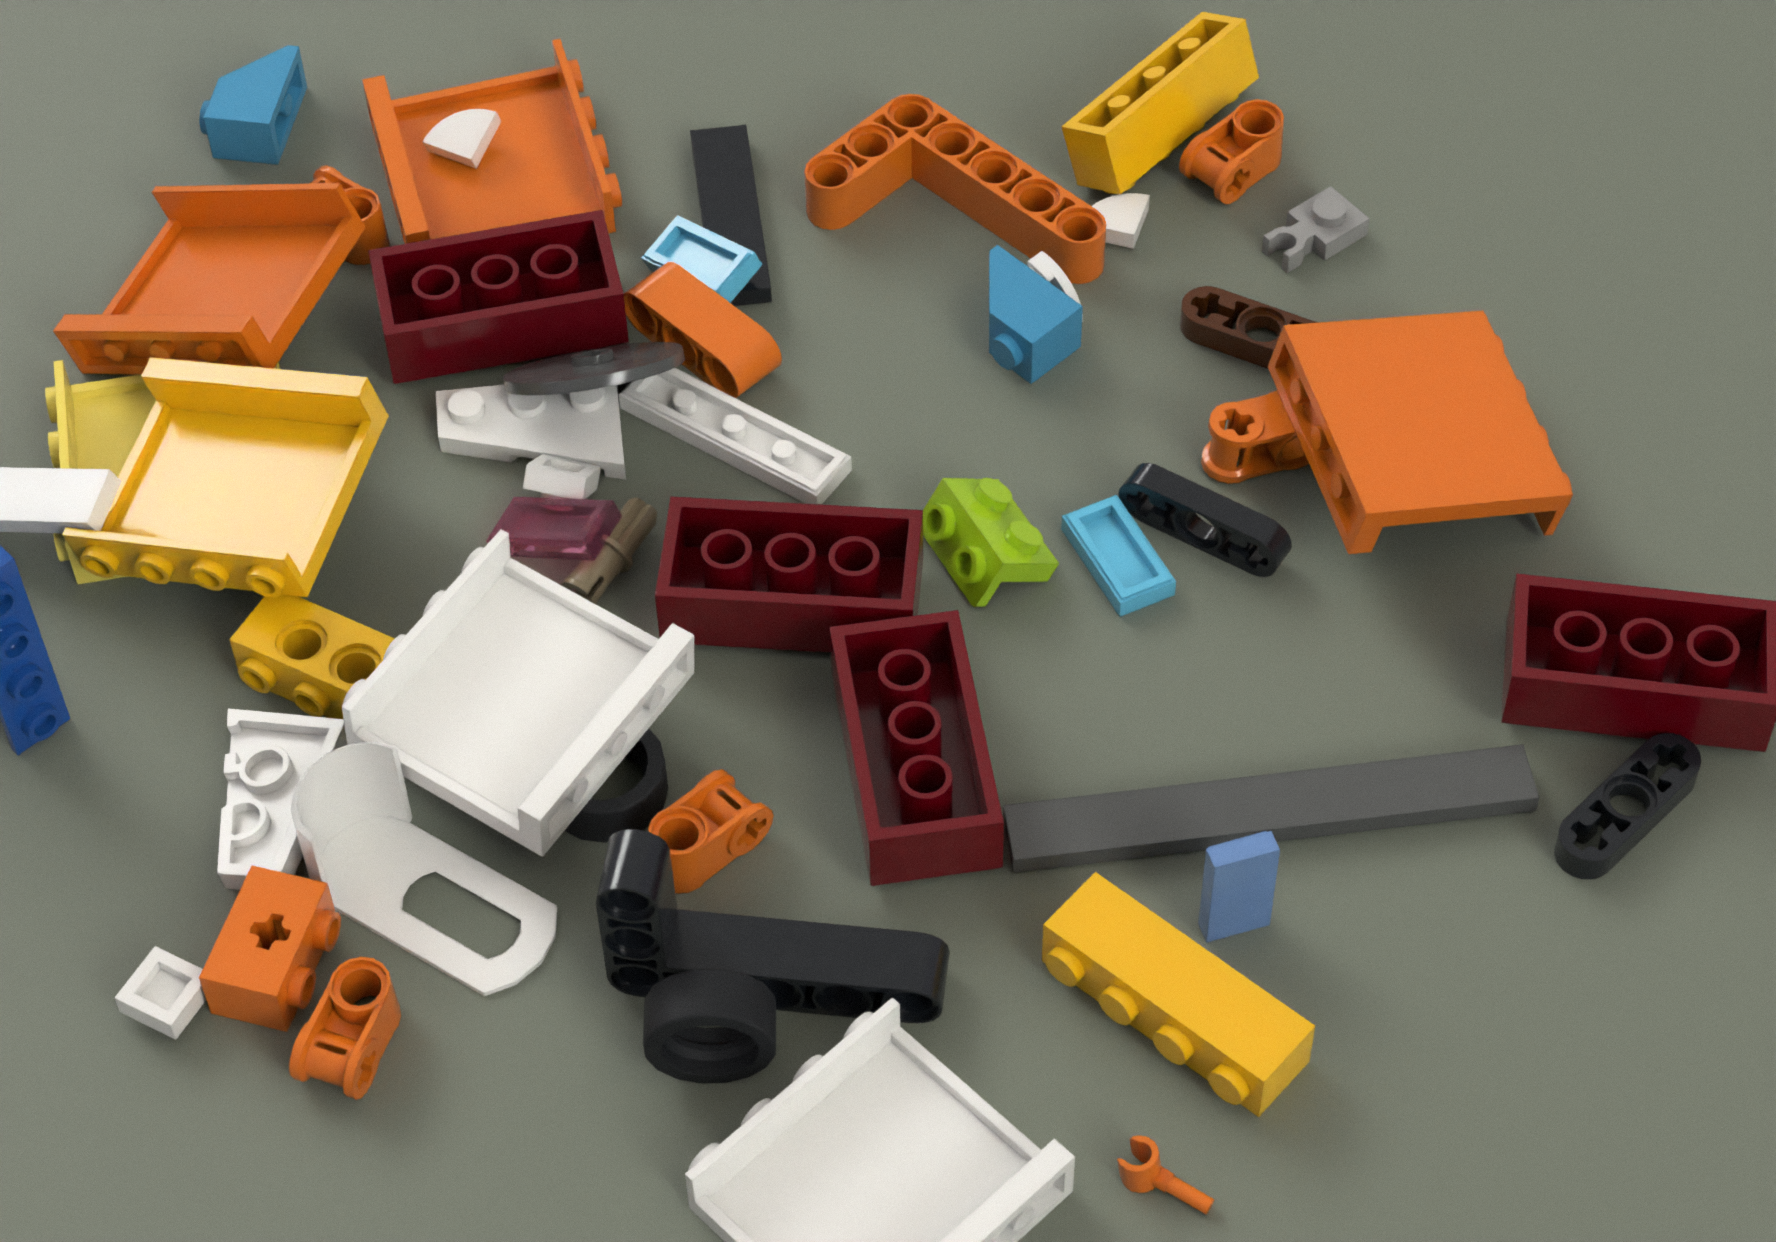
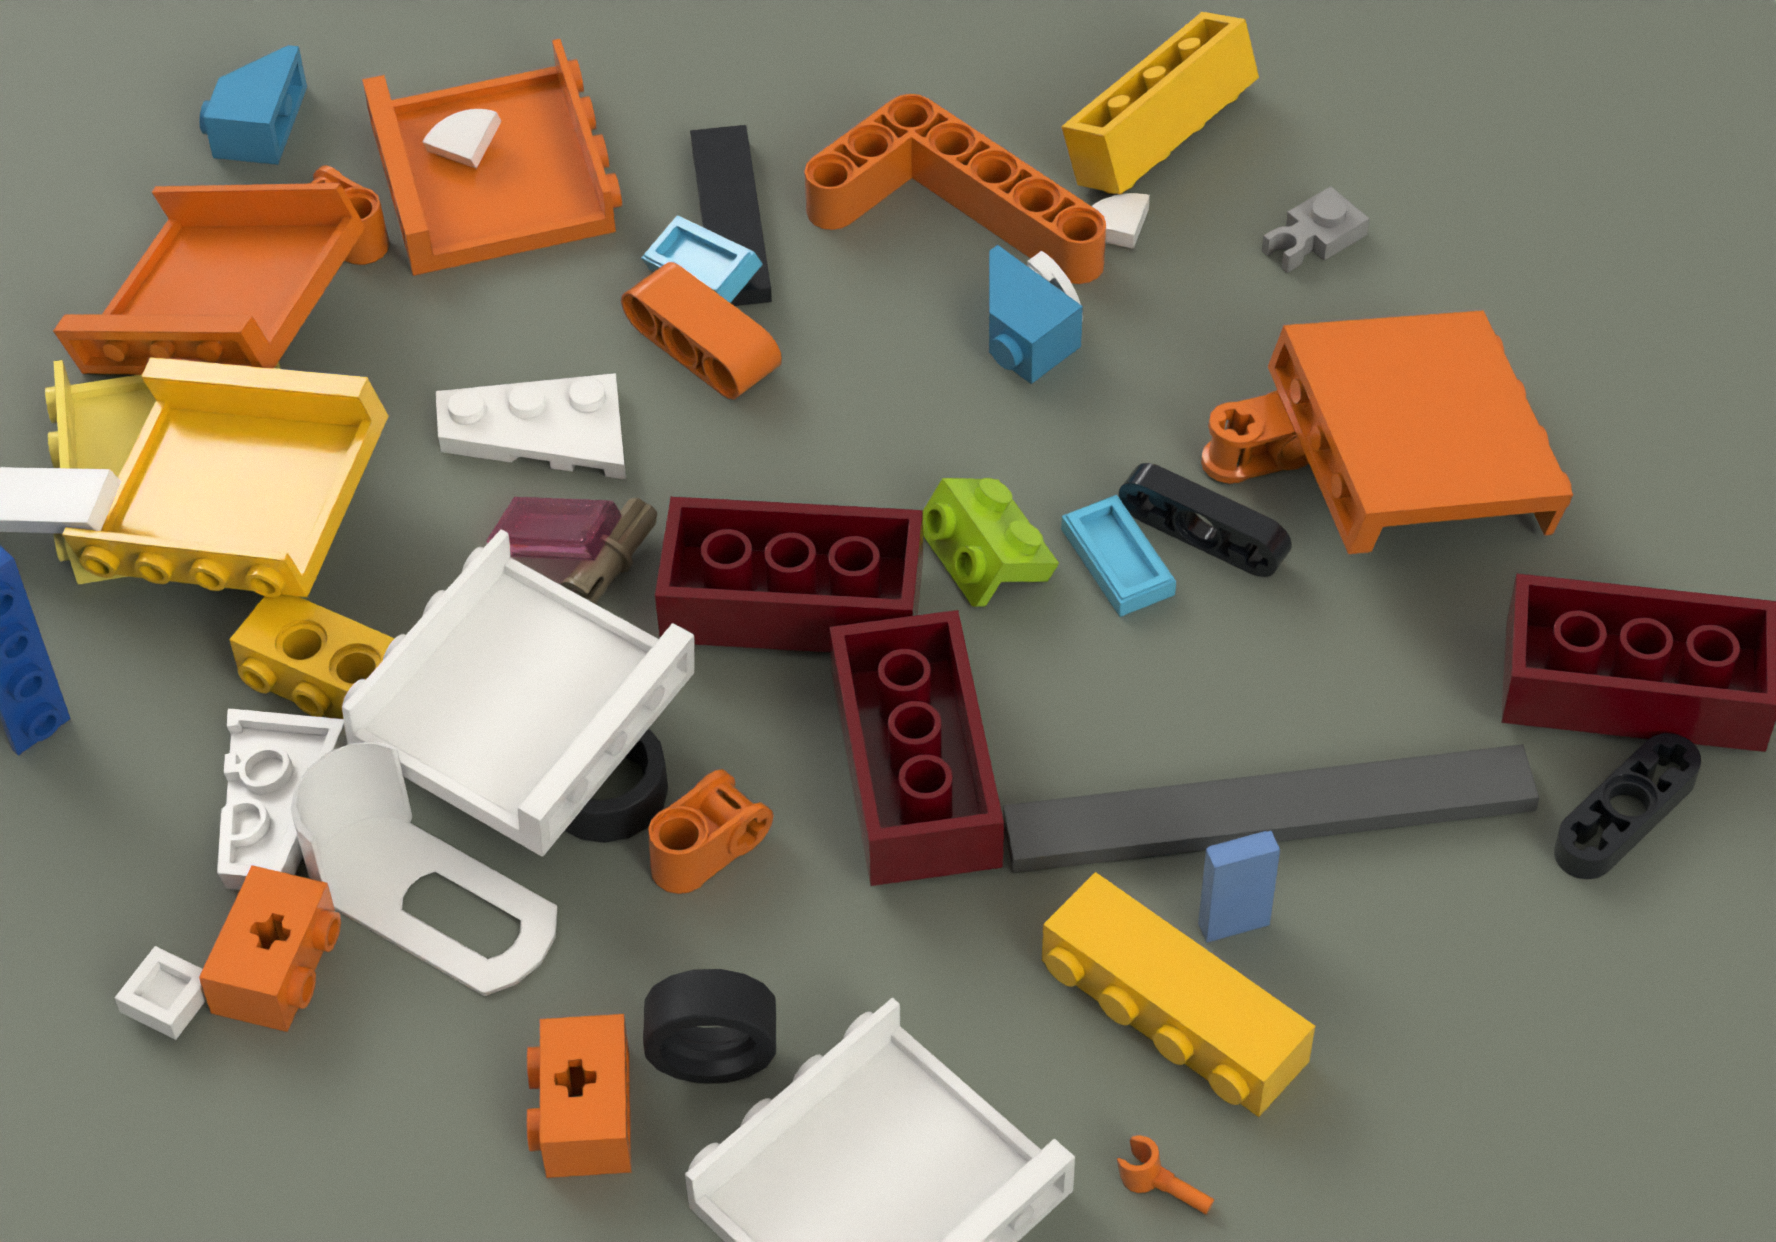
orange piece [289,957,401,1100] -> none
dark red brick [368,210,629,384] -> none
dark grey piece [503,342,685,395] -> none
white plate [523,454,601,506] -> none
black beam [596,829,950,1023] -> none
white tile [619,368,852,505] -> none
orange piece [1179,99,1284,205] -> none
reddish brown beam [1180,286,1318,369] -> none
none -> orange brick [527,1014,632,1178]

